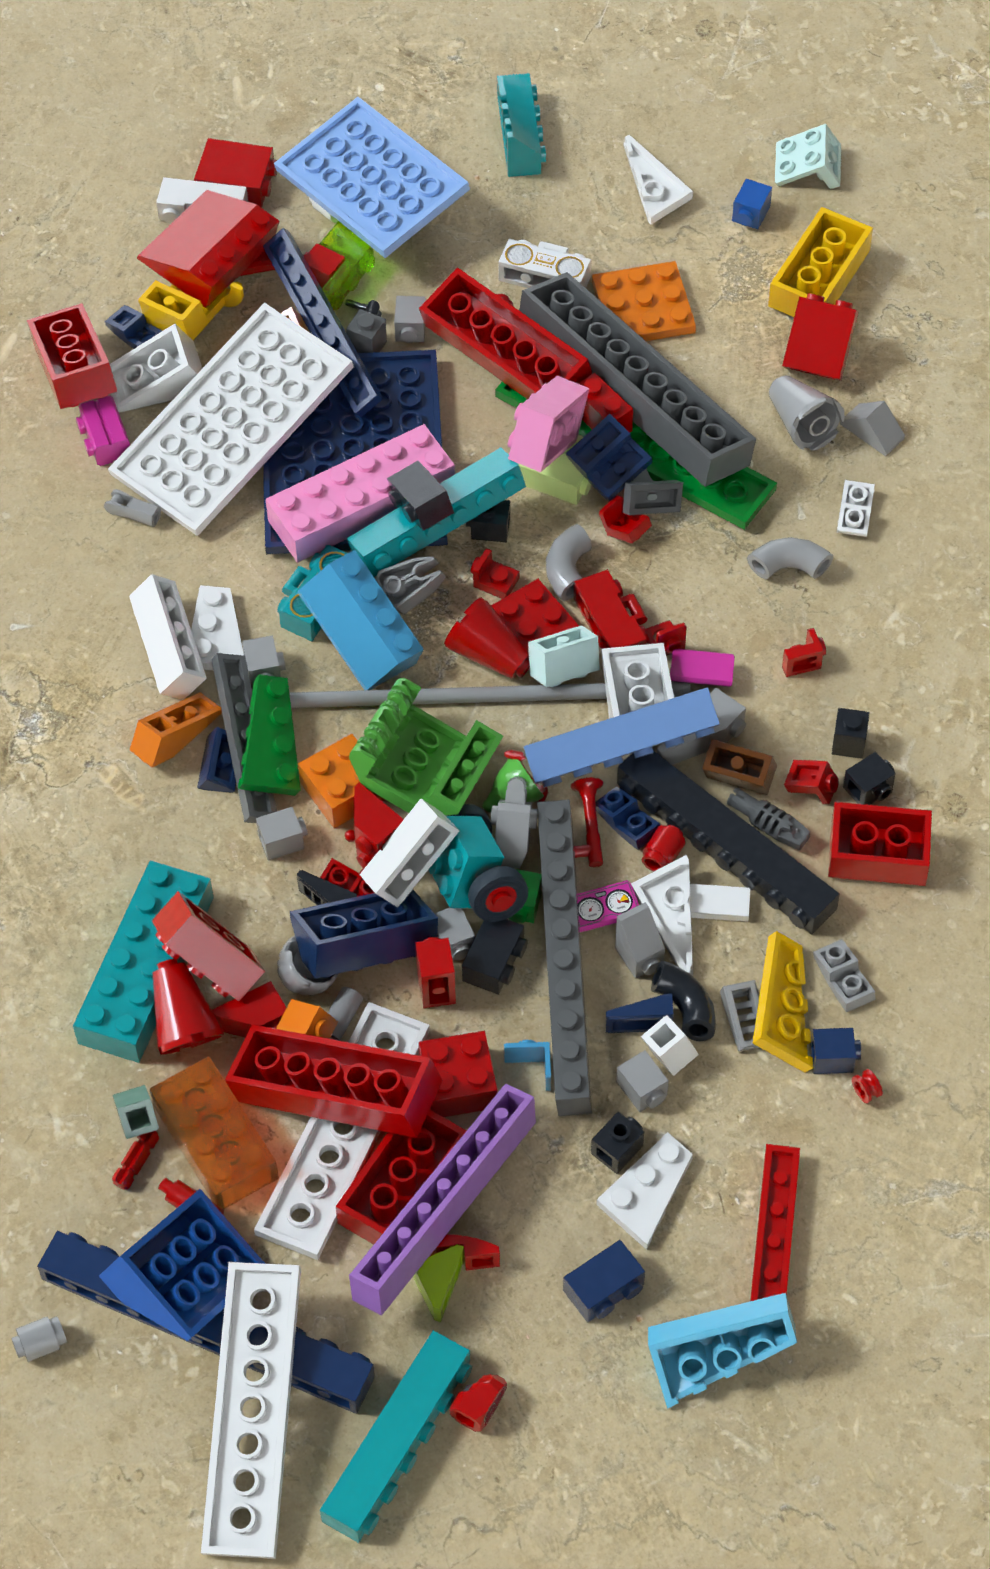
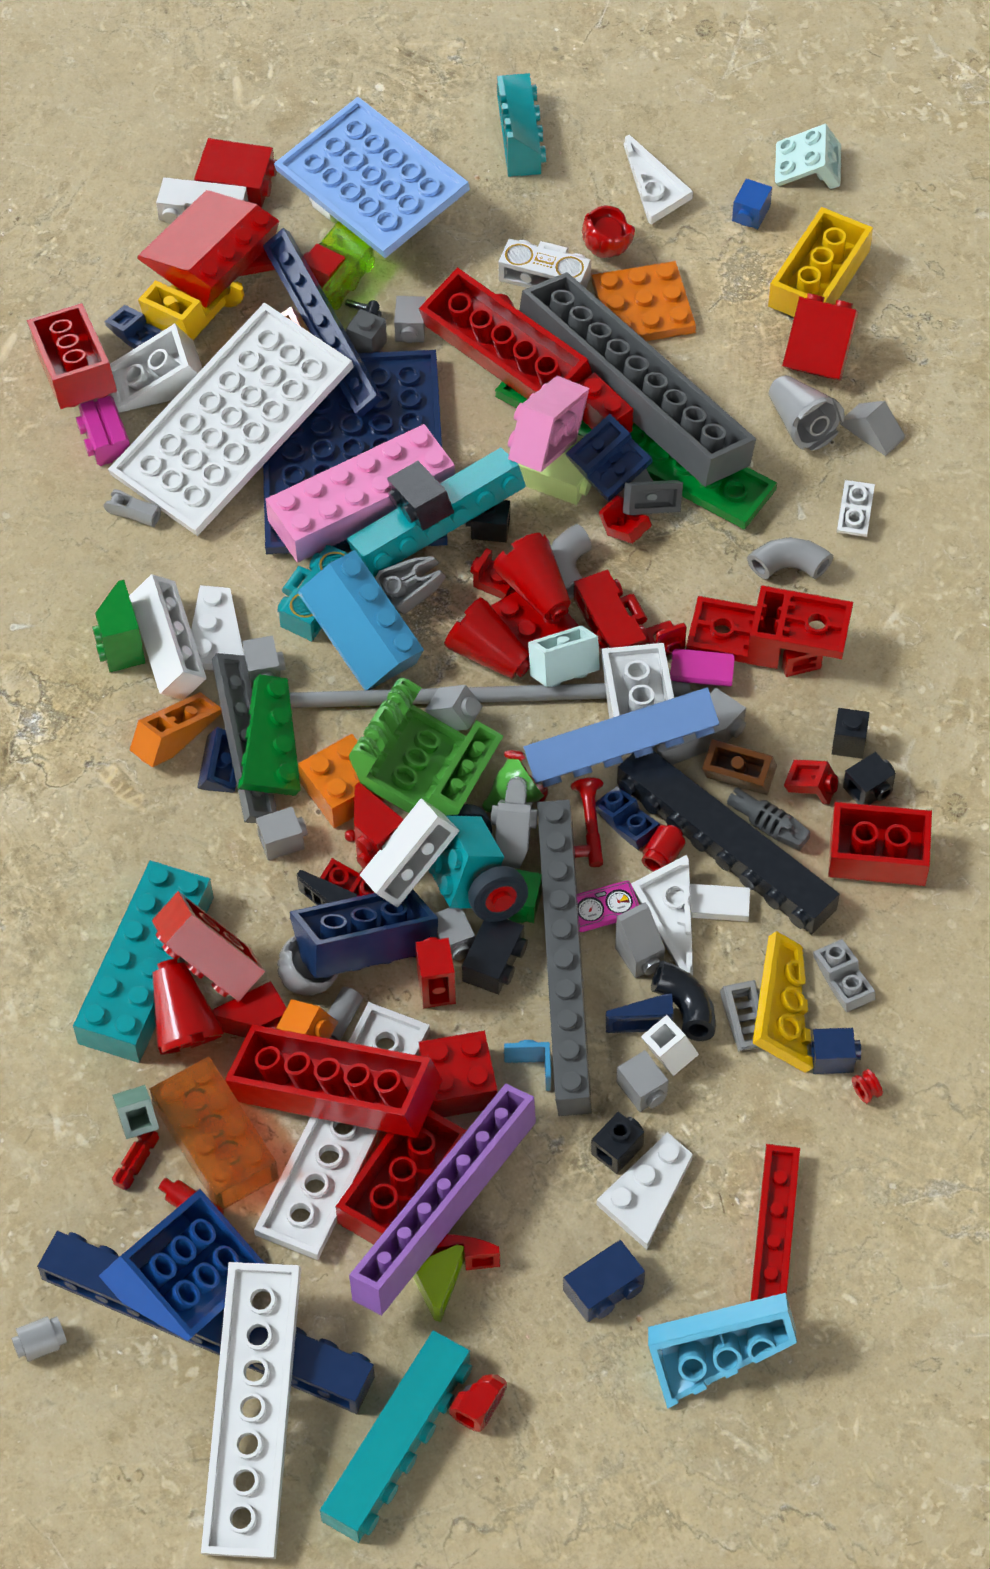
none -> green slope [92,579,145,673]
none -> light grey brick [425,685,483,730]
none -> red cone [493,532,571,621]
none -> red piece [582,205,635,258]
none -> red bracket [686,585,854,669]

